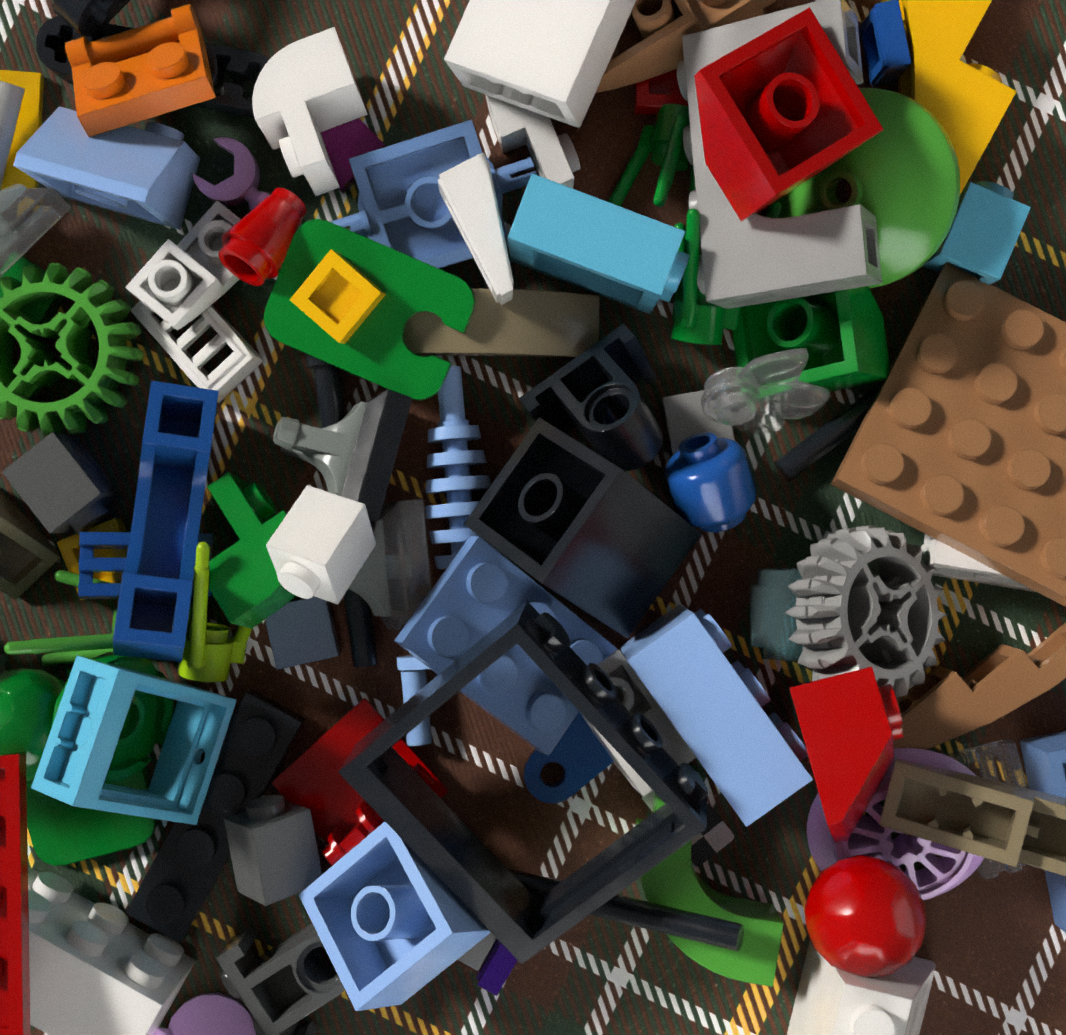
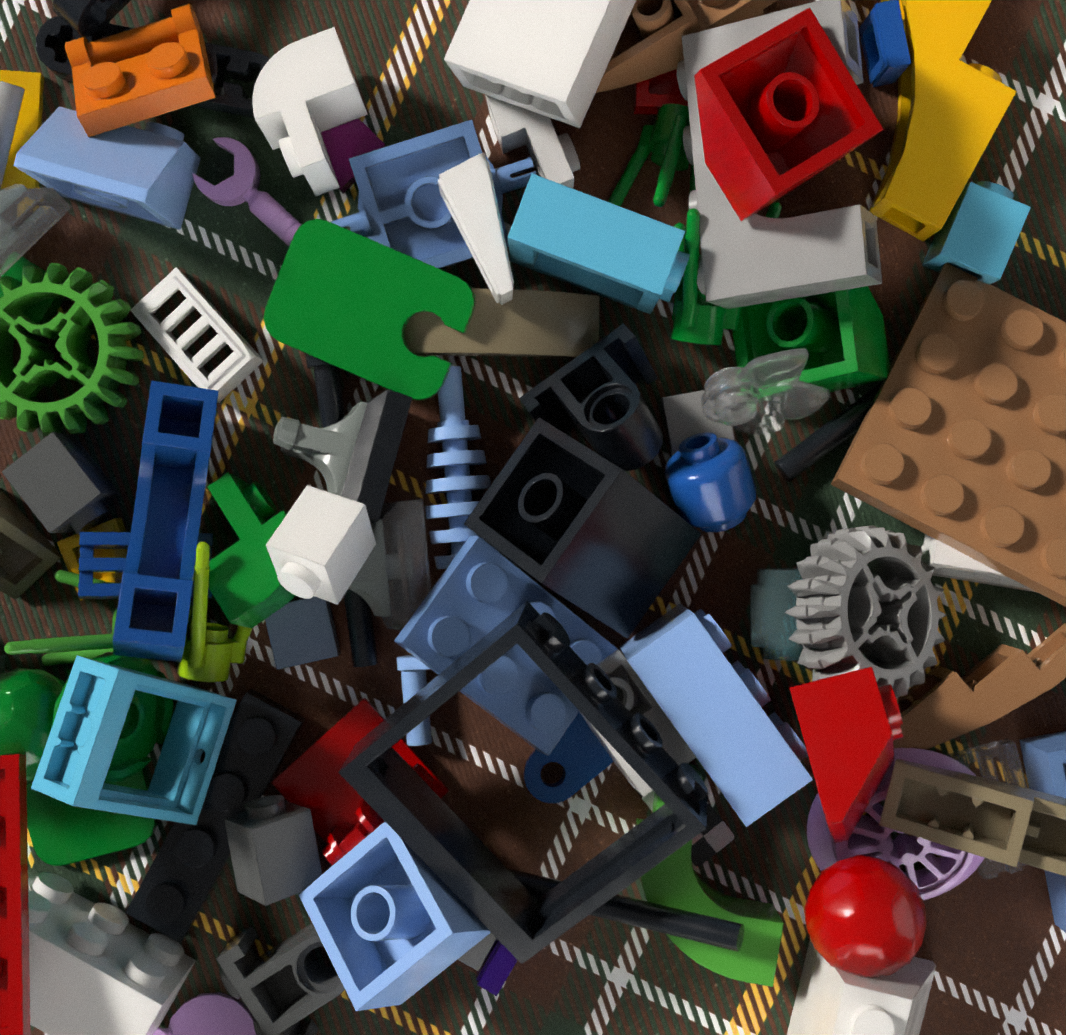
white slope [125,201,241,331] -> none
red cone [218,187,307,286] -> none
yellow tile [290,249,386,344] -> none
bright green dish [768,88,960,289] -> none

